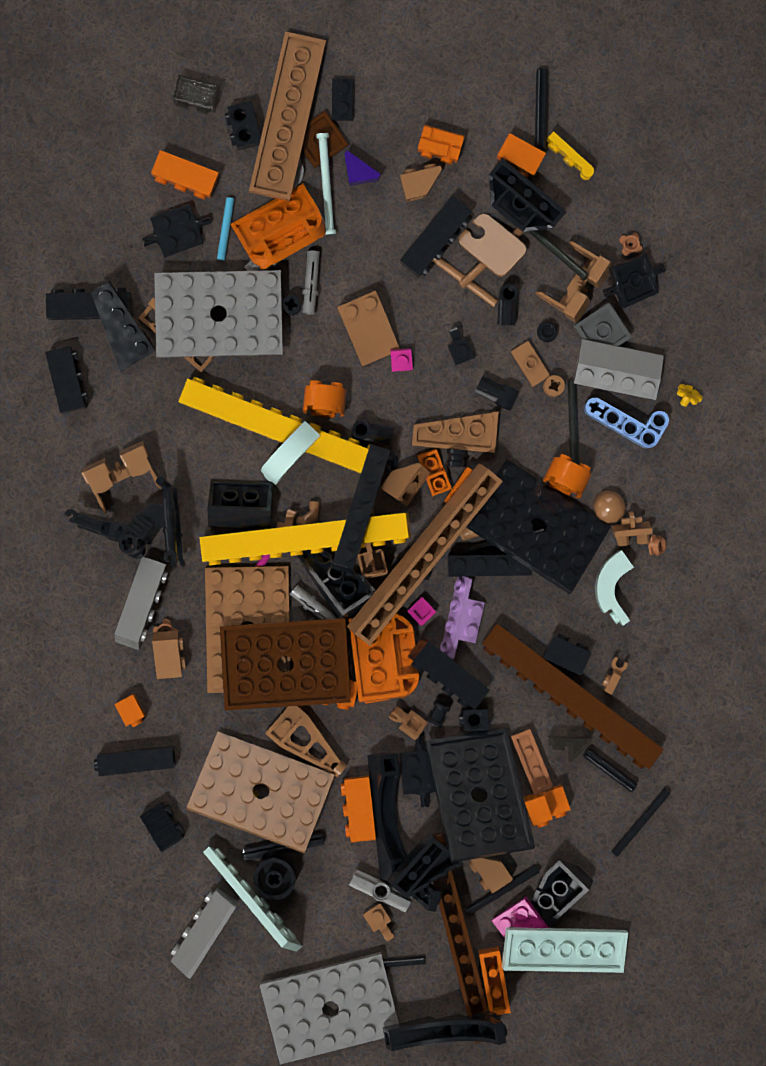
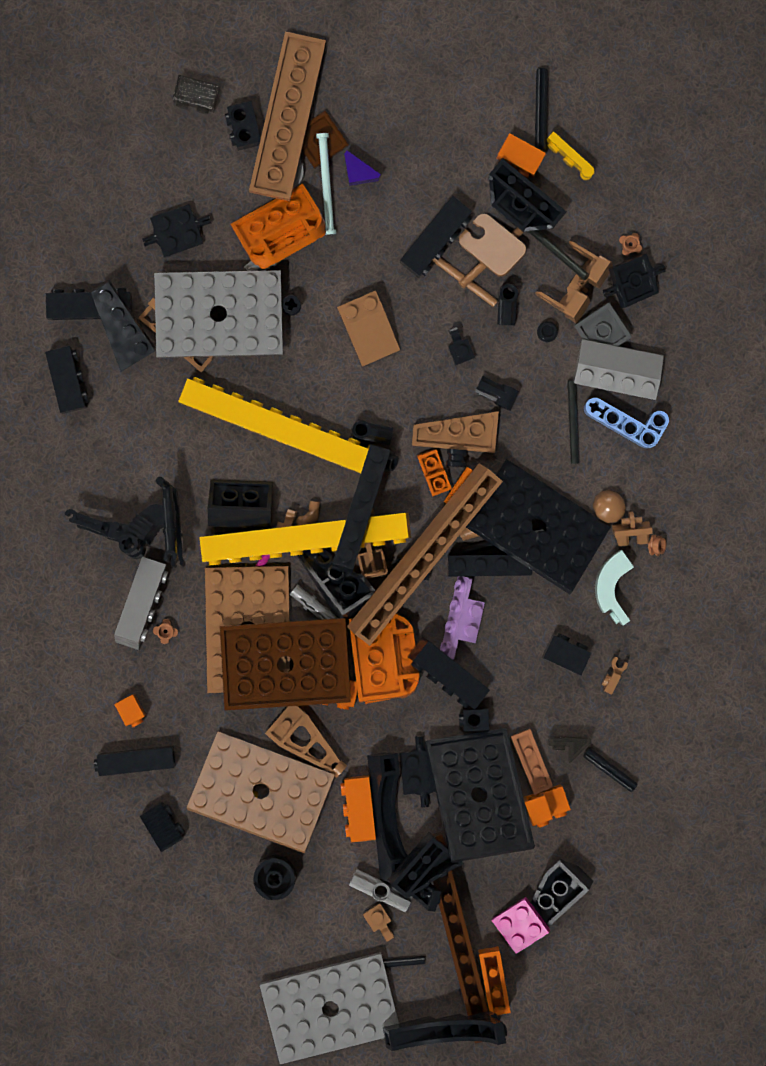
medium nougat piece [81,441,162,514] -> none
orange brick [151,150,220,200] -> none
medium nougat brick [152,630,186,679] -> none
light grey slope [170,888,238,979] -> none
light aqua wing [203,847,302,952] -> none
medium azure bar [217,197,234,261] -> none
black axle [243,833,325,861] -> none
light aqua arch [261,421,320,485] -> none
light grey pin [302,251,320,315] -> none
orange brick [303,380,347,418] -> none
black plate [332,78,353,121] -> none
medium nougat slope [381,463,431,506] -> none
medium nougat plate [388,706,428,740] -> none
dark pink plate [390,348,413,372] -> none
medium nougat slope [400,164,442,202] -> none
dark pink plate [407,597,436,626] -> none
orange brick [417,125,464,165] -> none
black bush [425,701,450,728] -> none
black bar [465,865,540,916] -> none
medium nougat slope [468,857,513,893] -> none
reddish brown brick [481,623,664,769] -> none
light aqua plate [502,927,628,973] -> none
medium nougat plate [510,341,550,387] -> none
medium nougat wheel [543,375,565,397] -> none
orange brick [543,454,591,498] -> none
black bar [611,788,671,857] -> none
yellow plant [677,384,703,407] -> none

